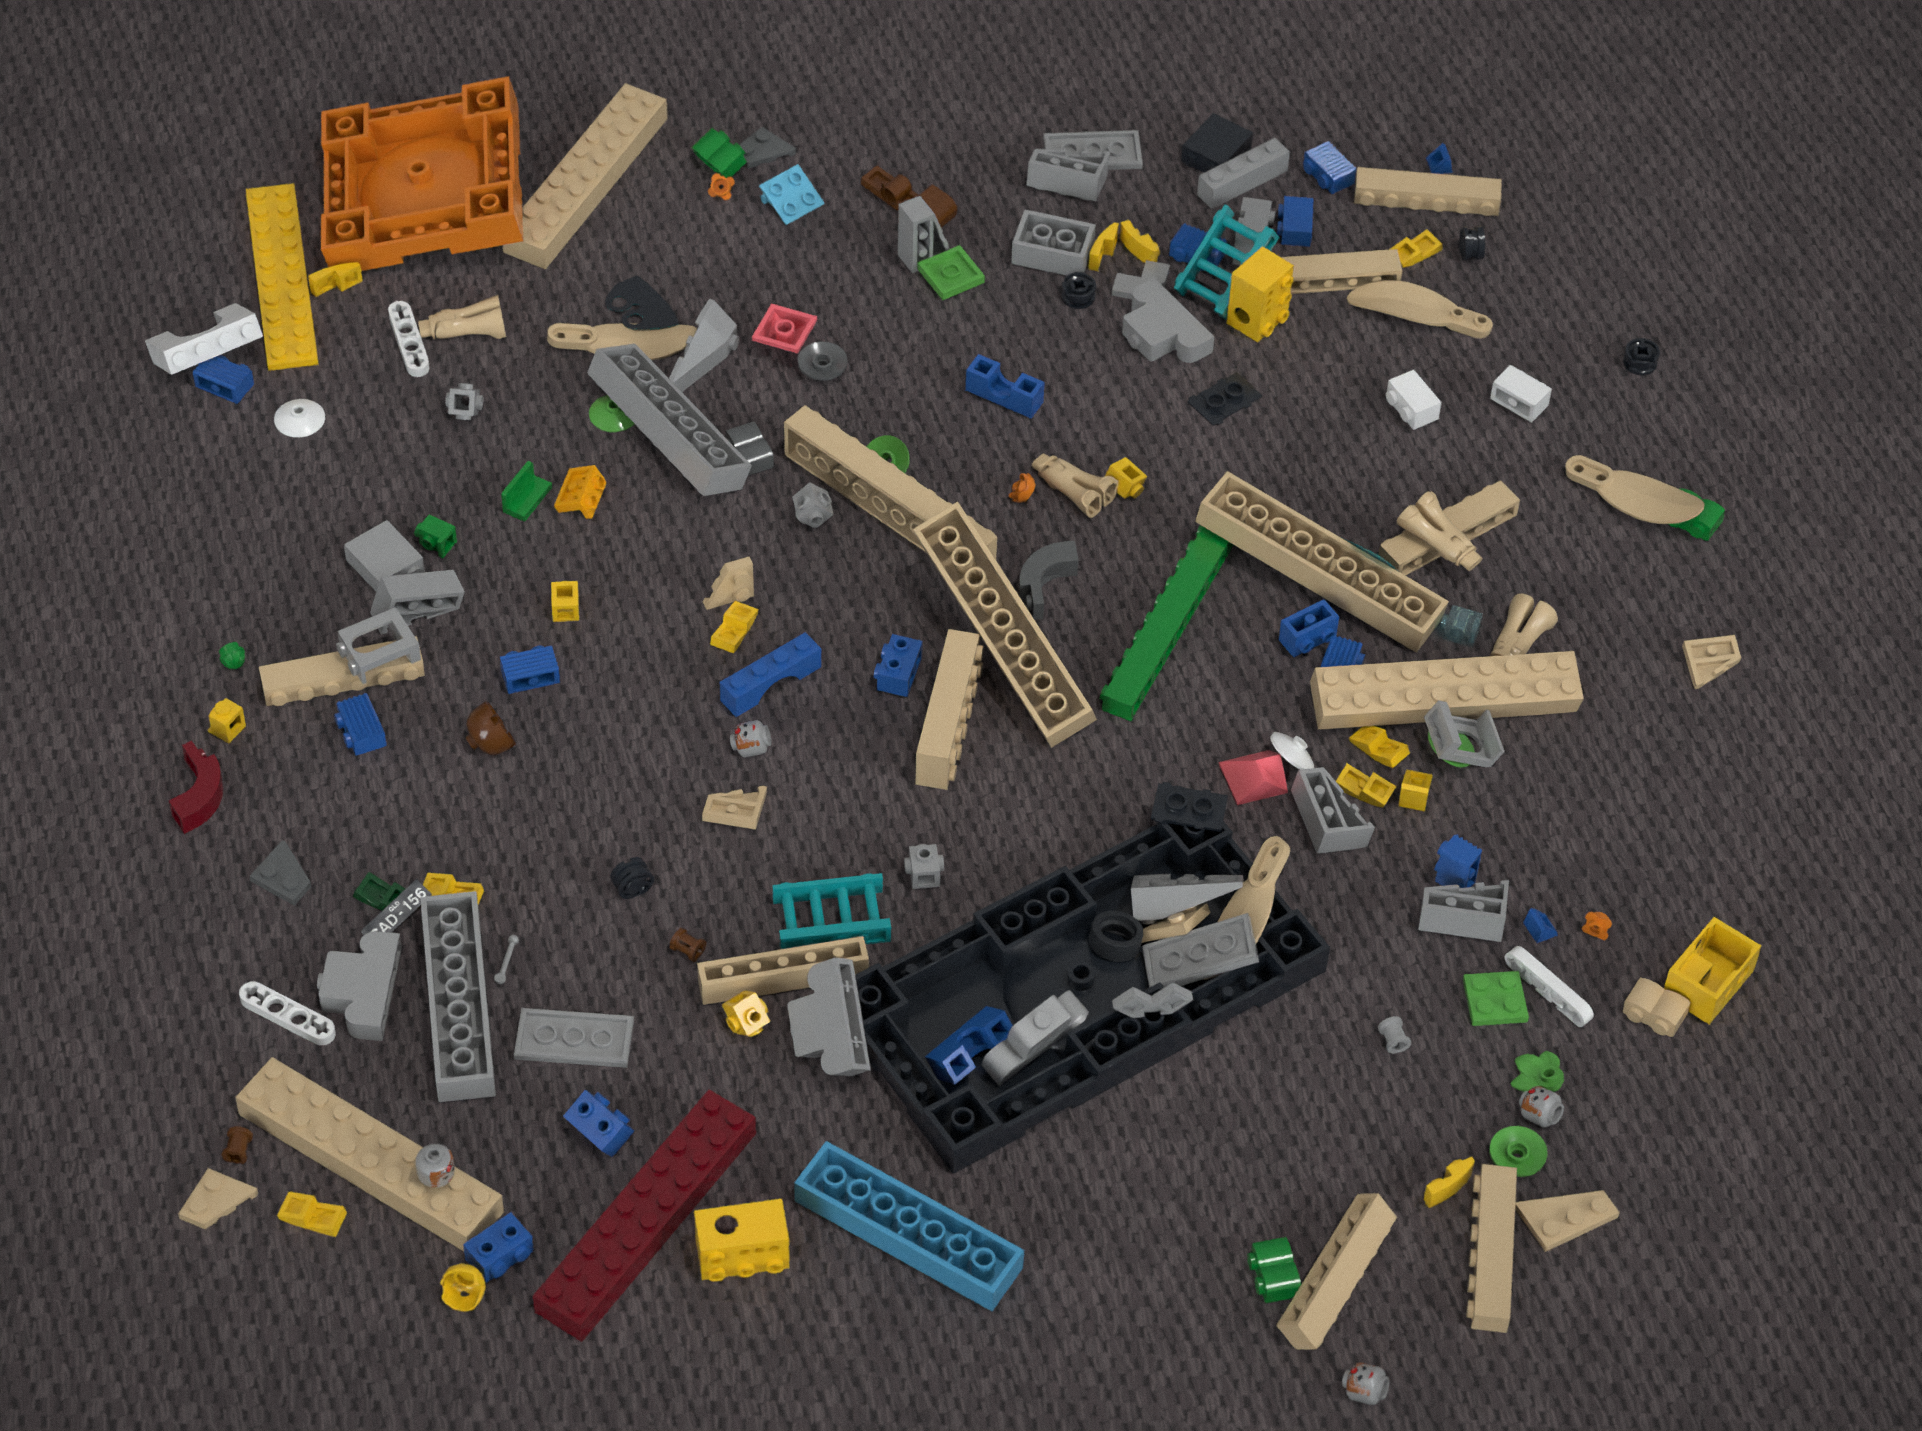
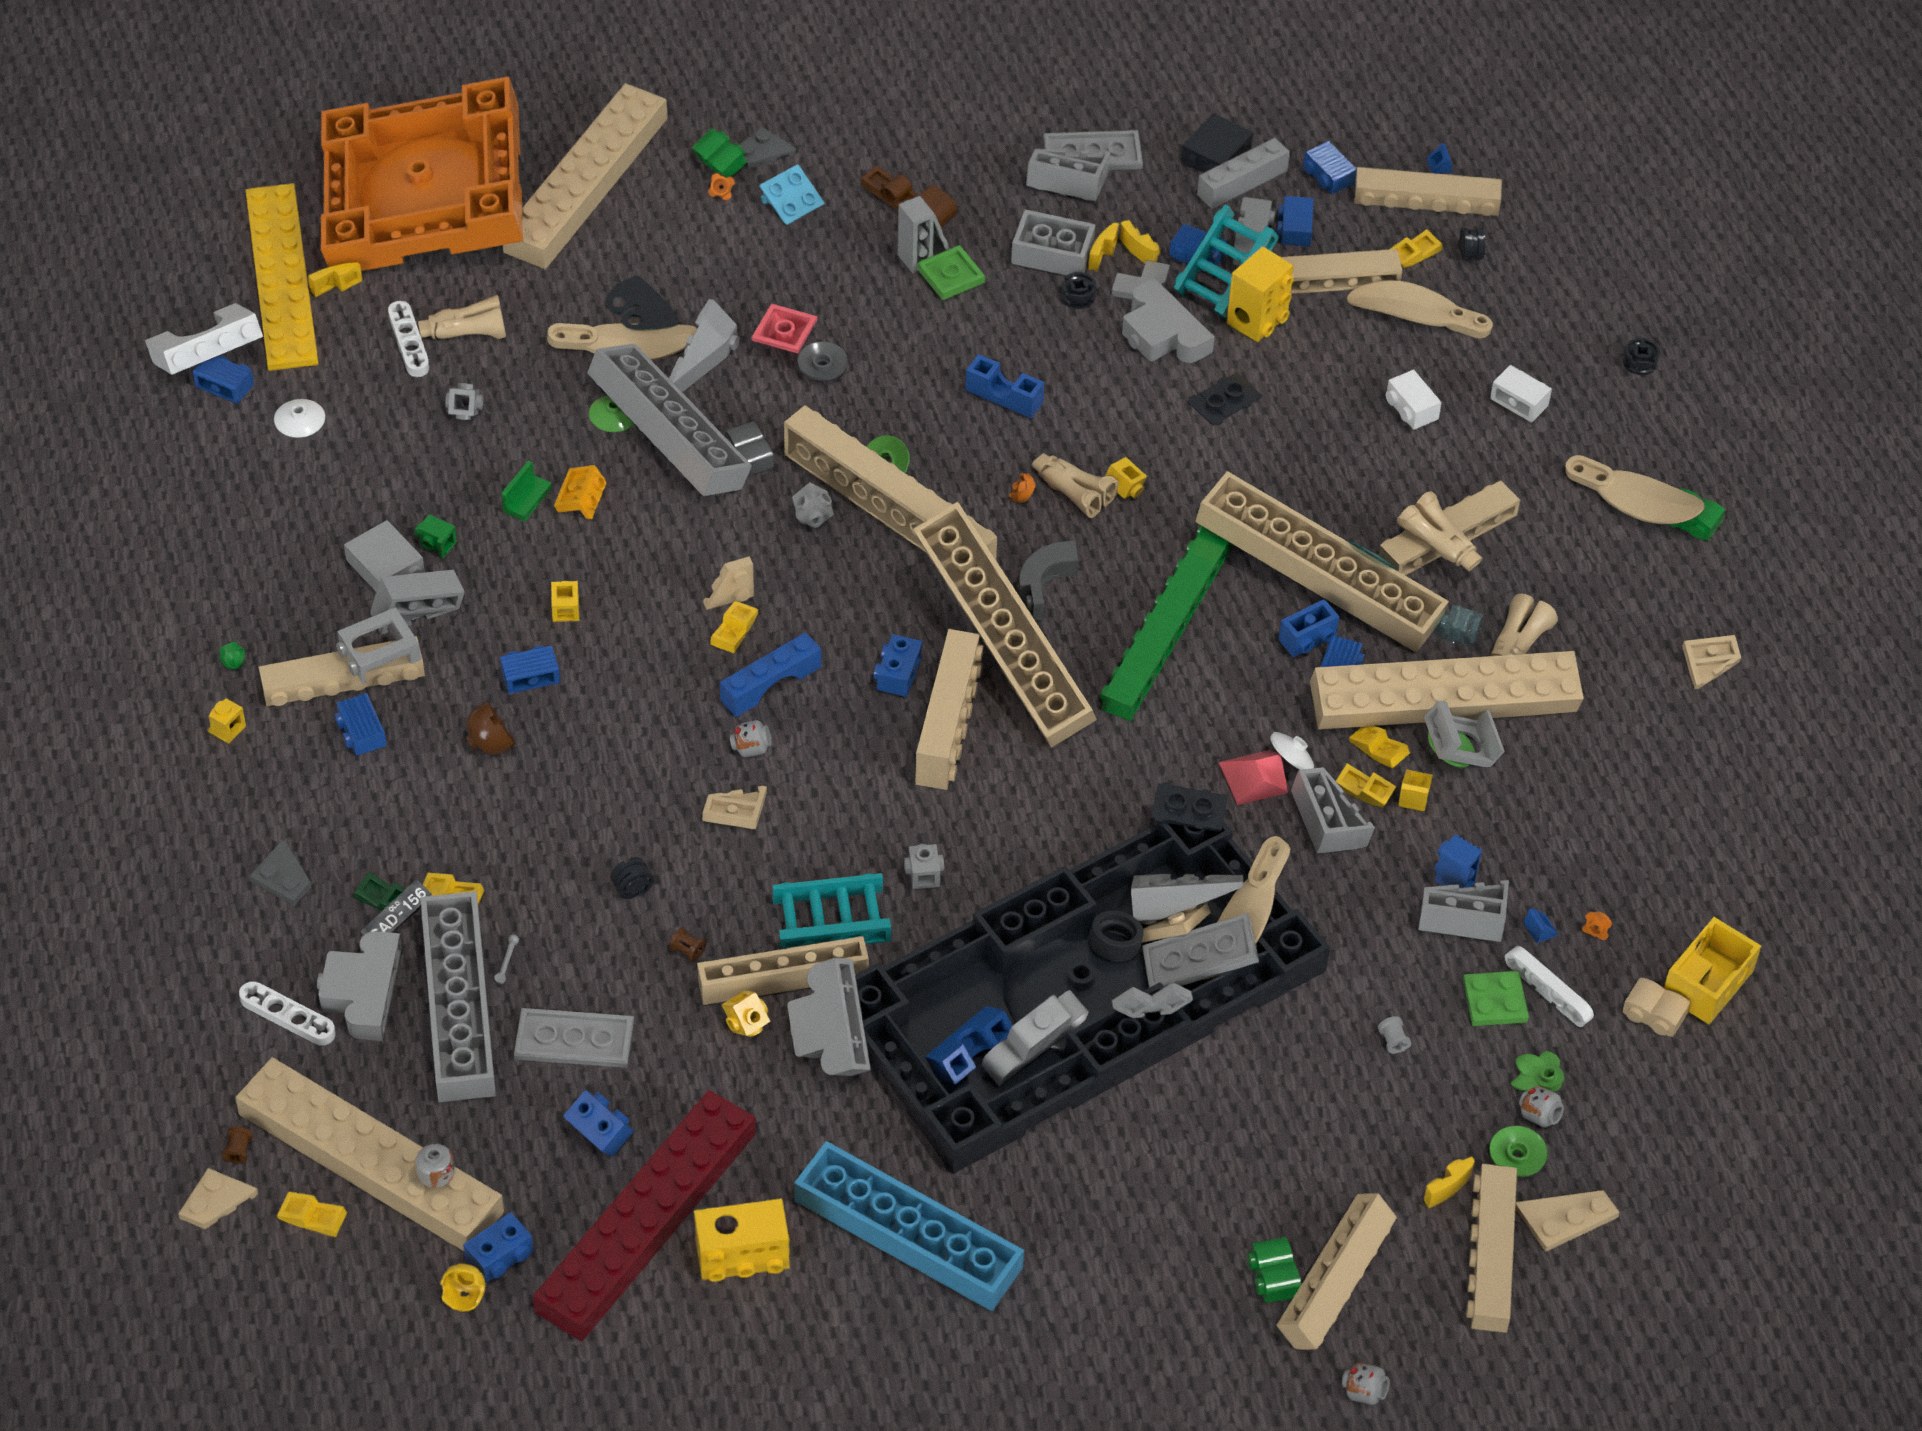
dark red arch [169,740,223,834] -> none

